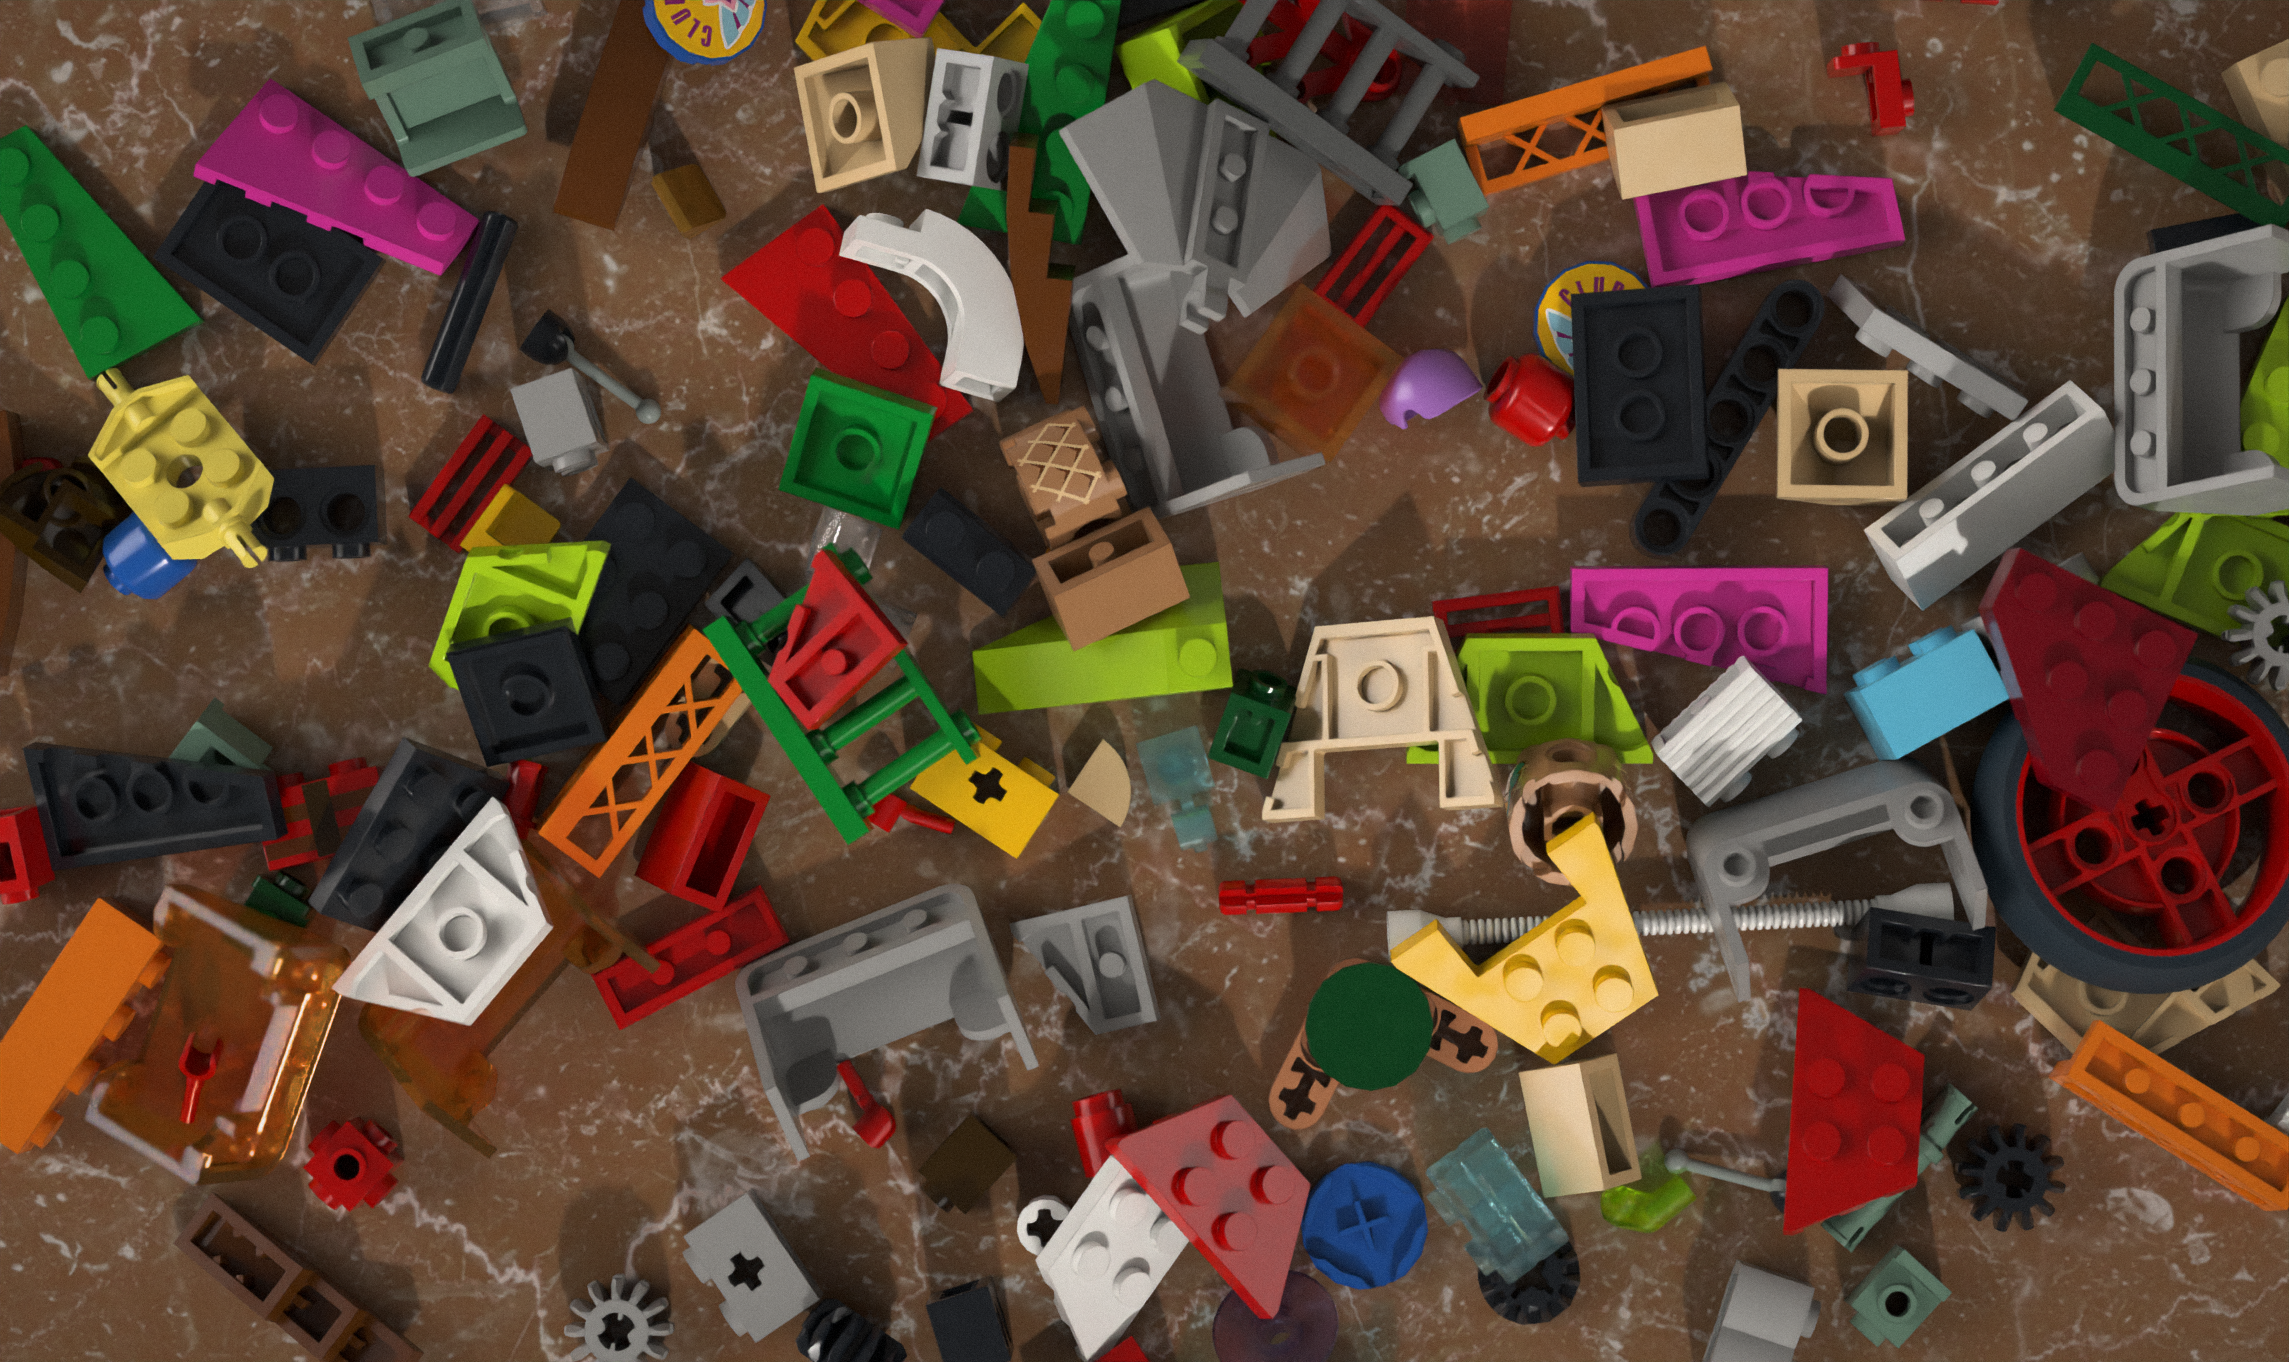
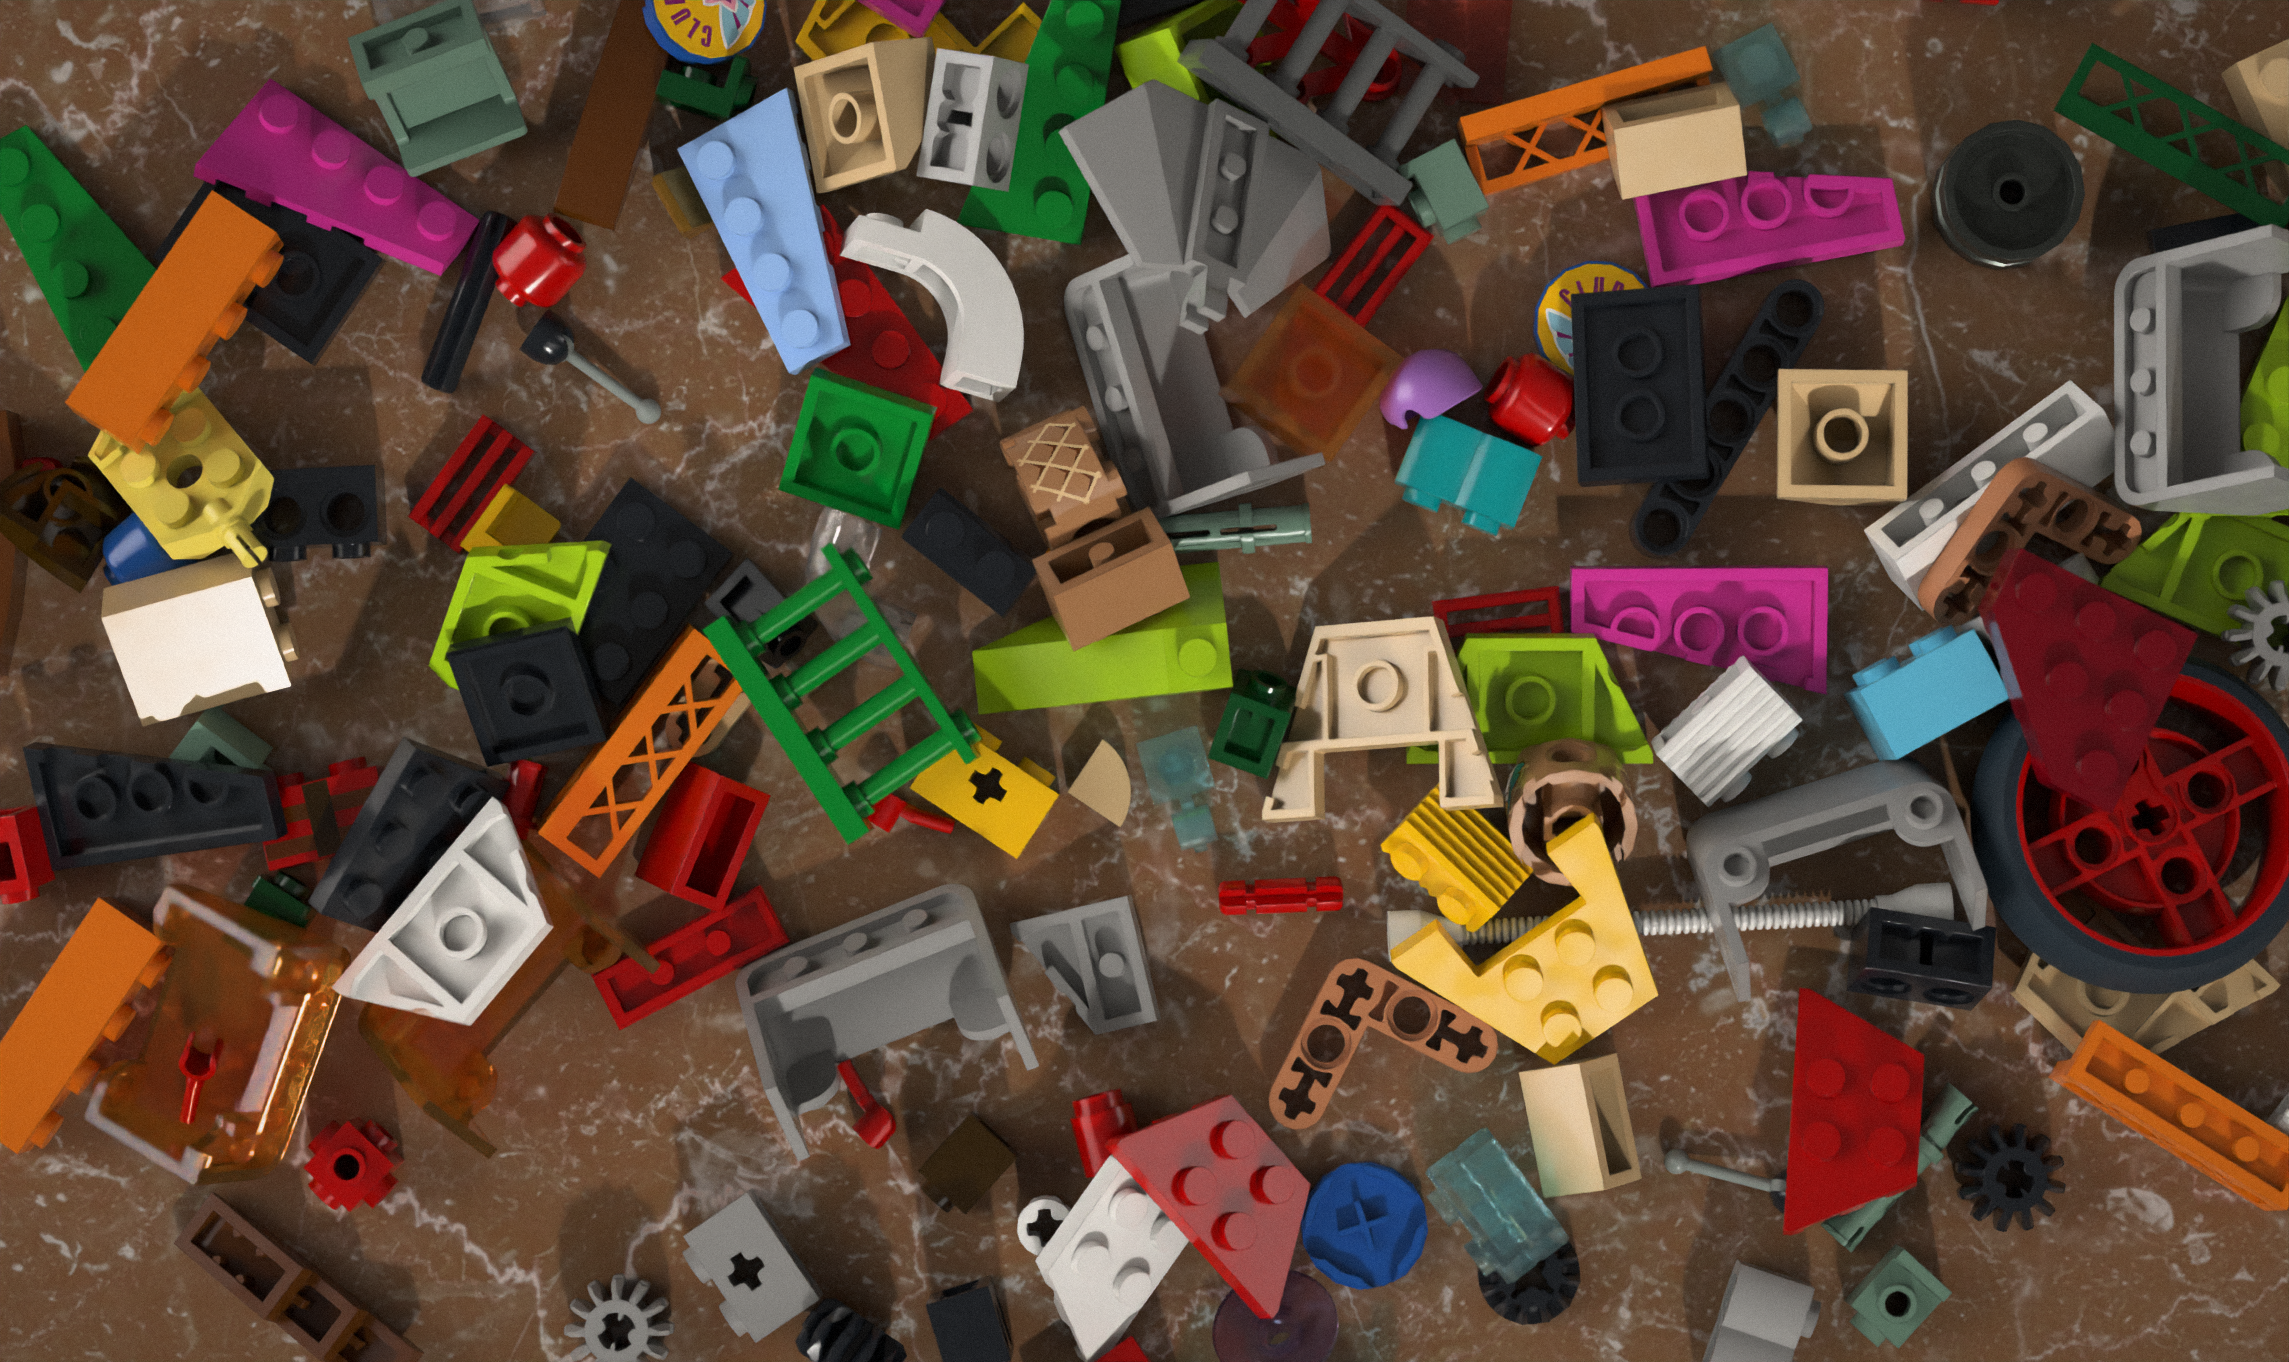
light grey brick [510,368,610,477] -> none
red wing [767,549,909,730] -> none
reddish brown slope [1006,132,1076,405] -> none
dark green tile [1304,962,1434,1091] -> none
clear neon green arm [1600,1174,1697,1234] -> none
red bracket [1826,42,1914,137] -> none
light grey wing [1827,274,2029,422] -> none
none -> orange brick [65,190,284,455]
none -> brick [101,548,300,727]
none -> red head [492,212,587,308]
none -> dark green bracket [655,54,758,123]
none -> light blue wing [677,87,851,375]
none -> sand green pin [1128,502,1312,554]
none -> yellow brick [1381,783,1533,933]
none -> teal brick [1394,415,1543,536]
none -> clear light blue plate [1712,22,1812,148]
none -> nougat beam [1917,457,2142,627]
none -> pearl dark grey wheel [1930,119,2085,270]

